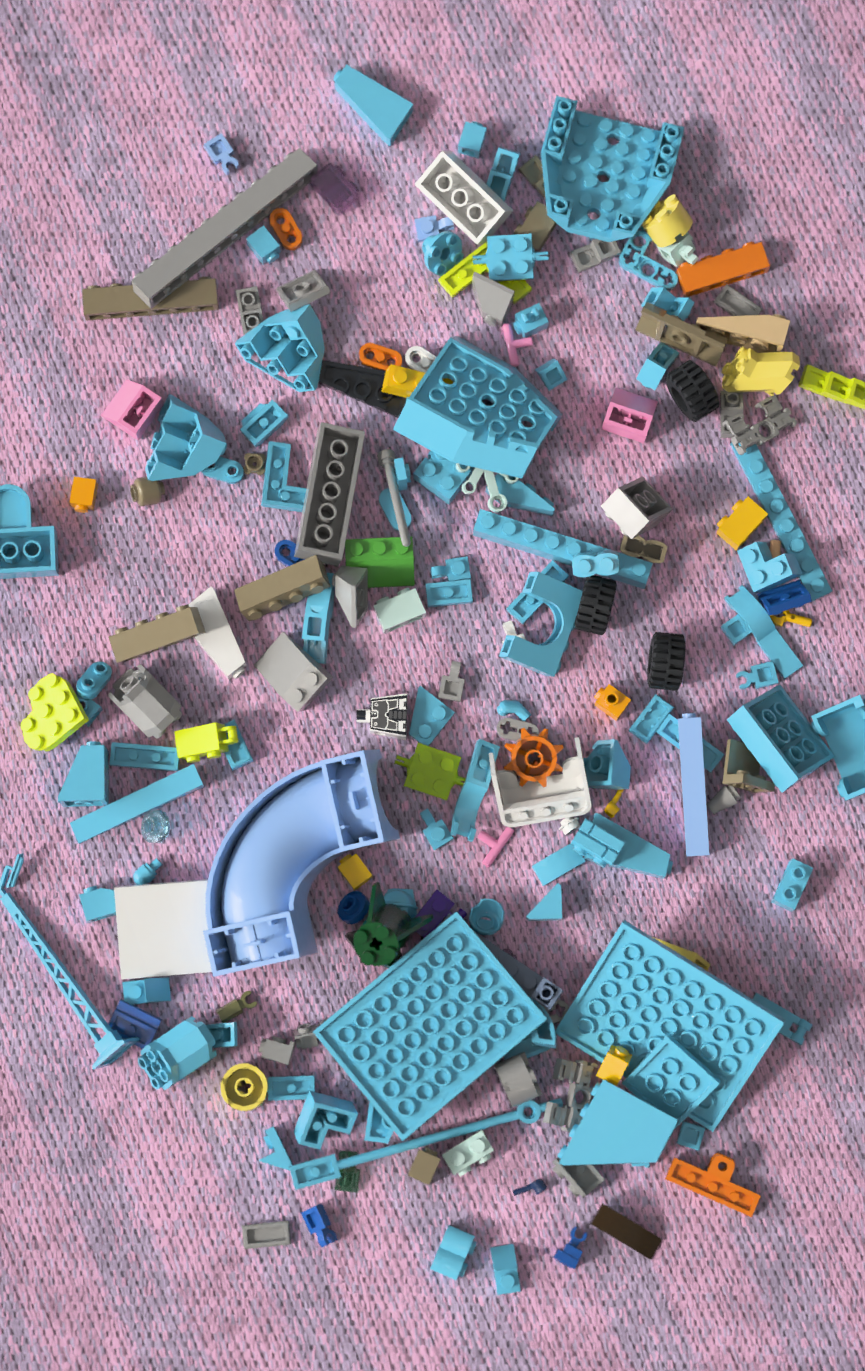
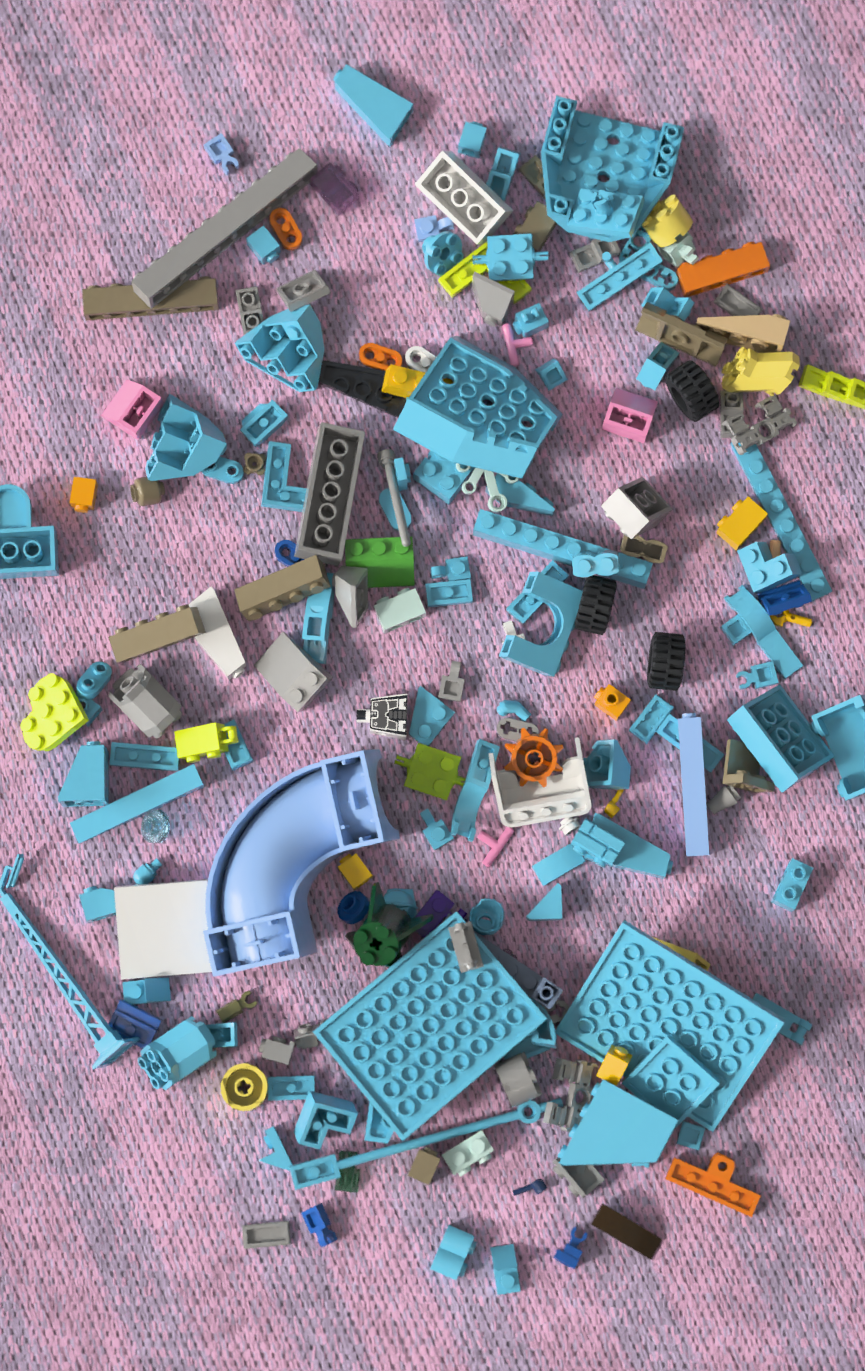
none -> light grey hinge [448,922,484,973]
none -> medium azure plate [567,189,645,238]
none -> medium azure plate [576,242,663,311]

